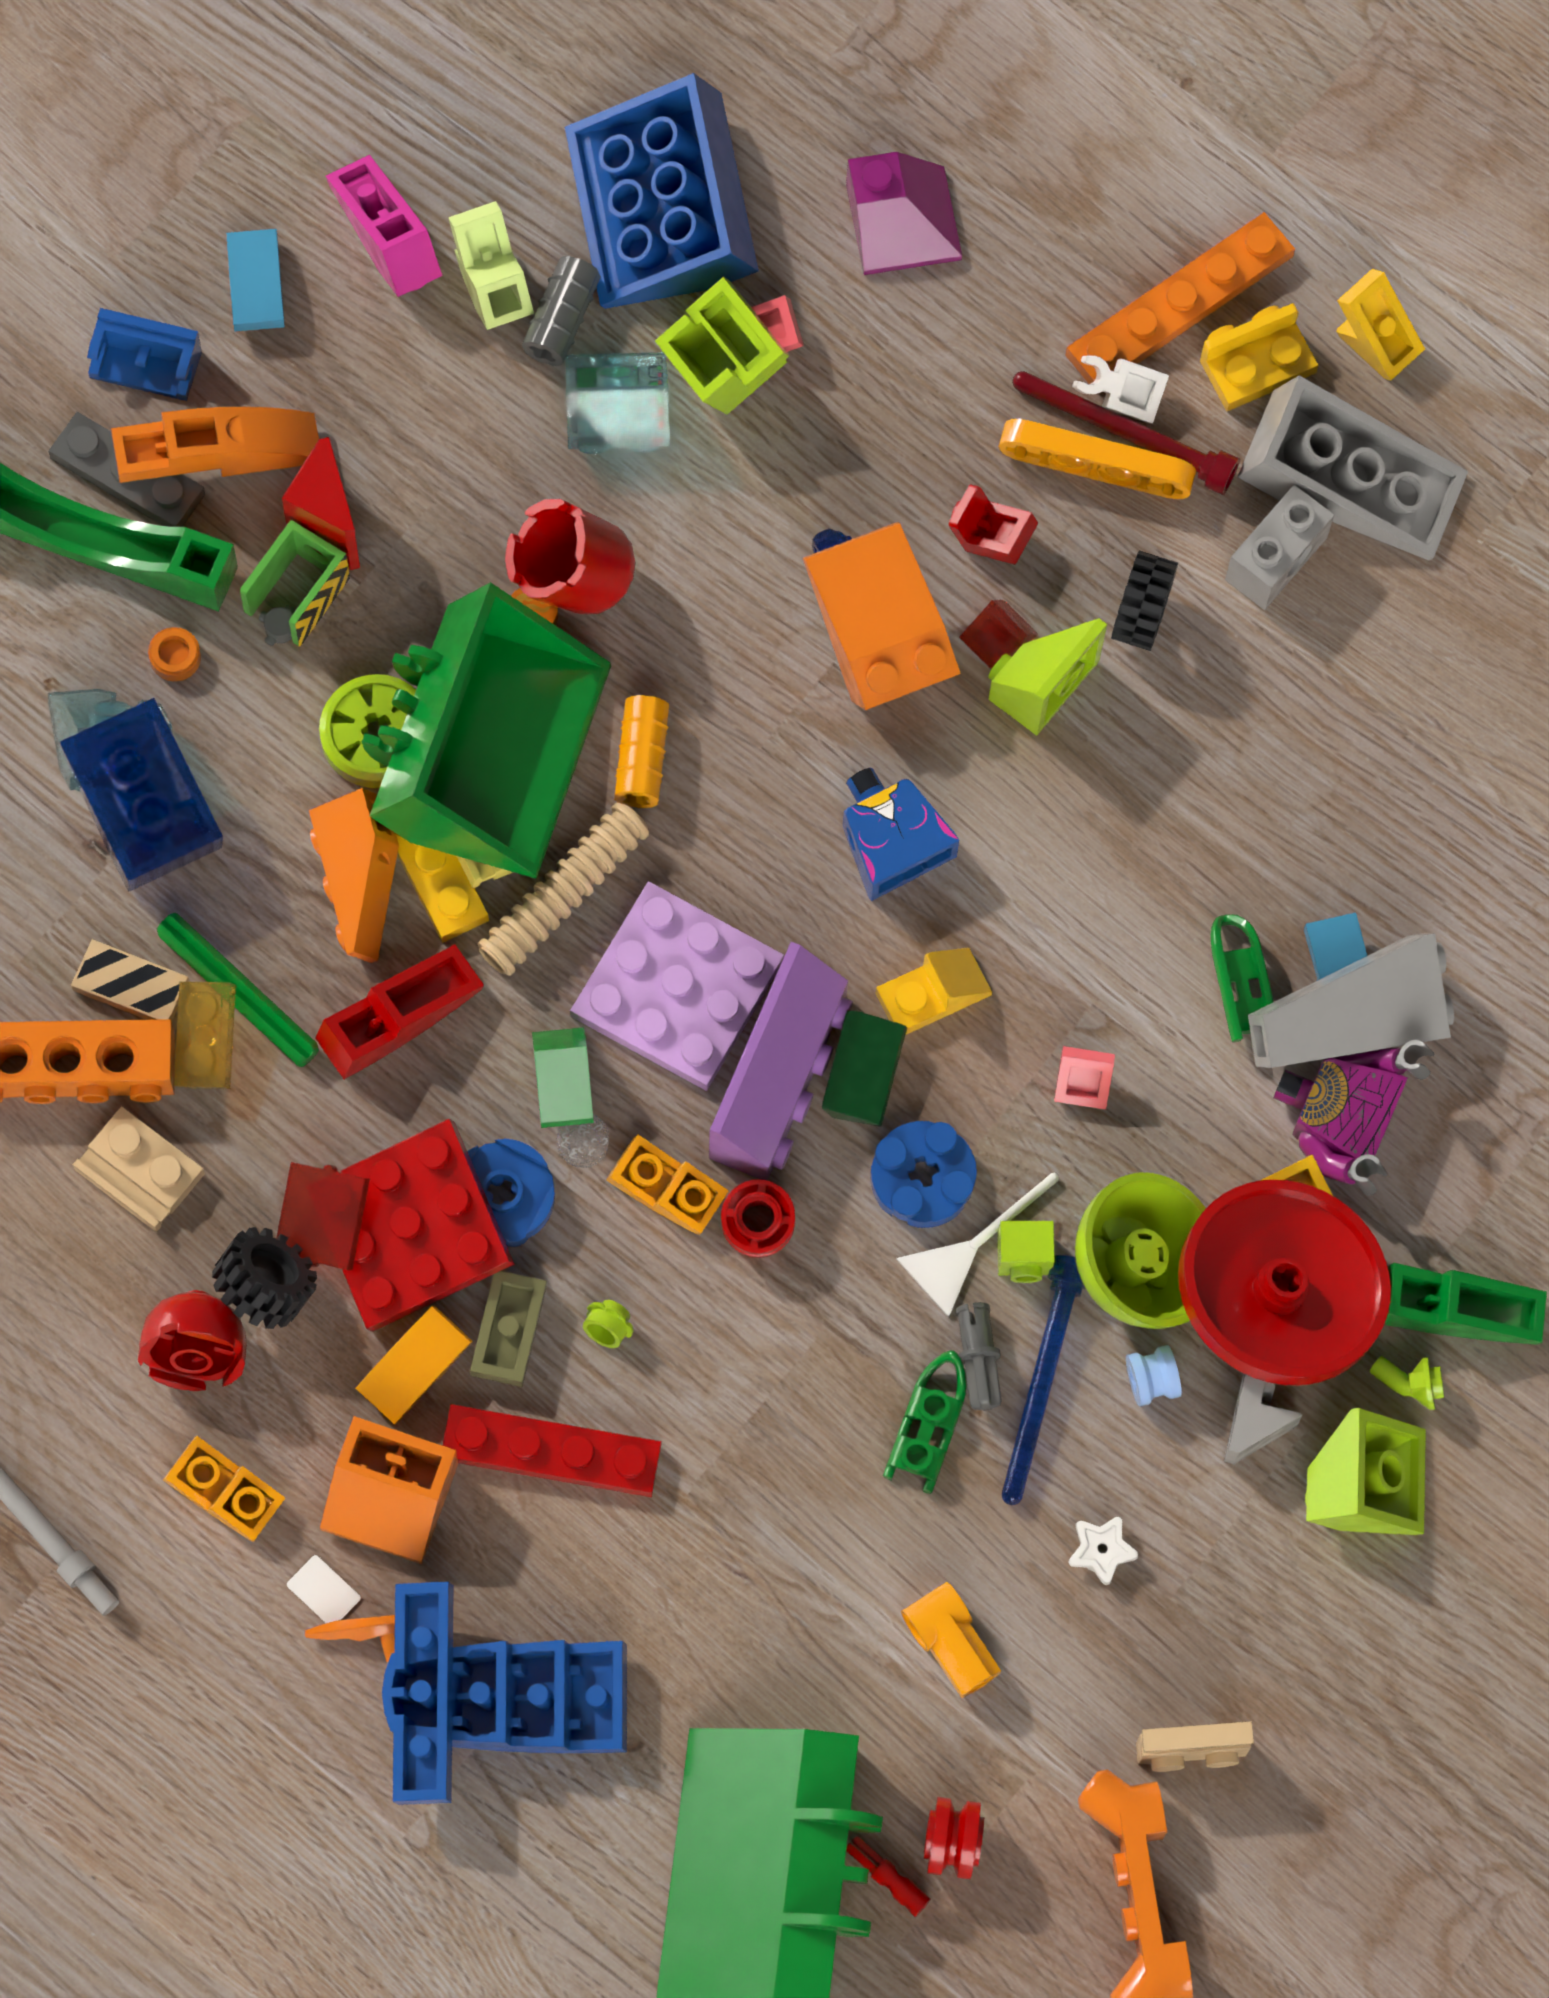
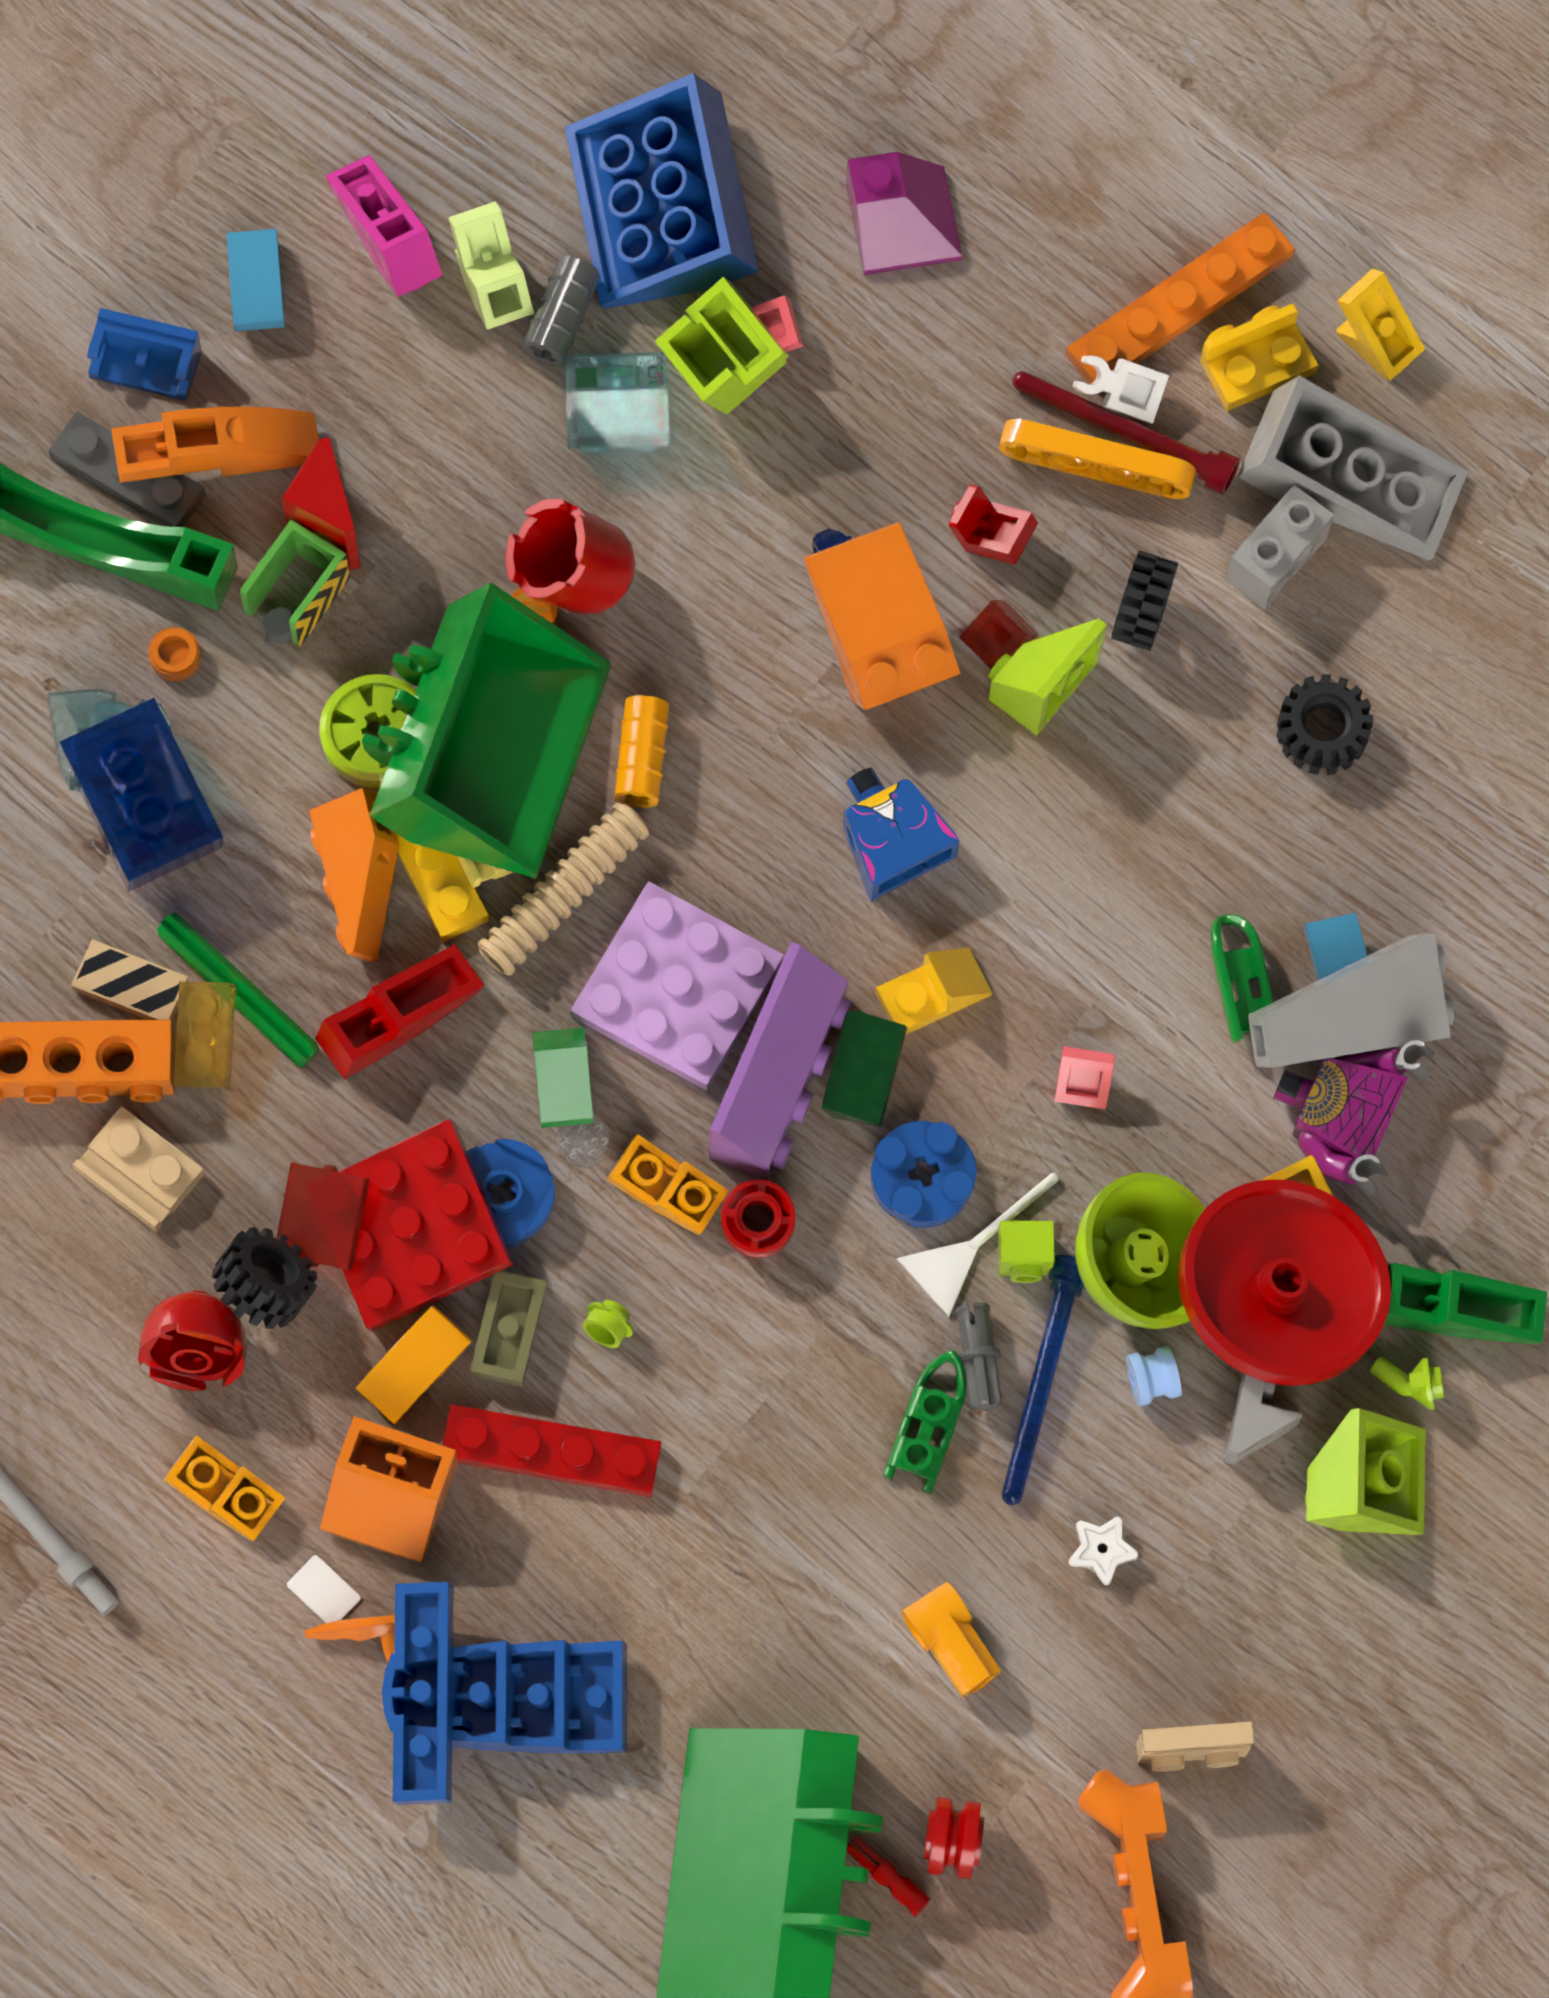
none -> black tyre [1277,674,1373,775]

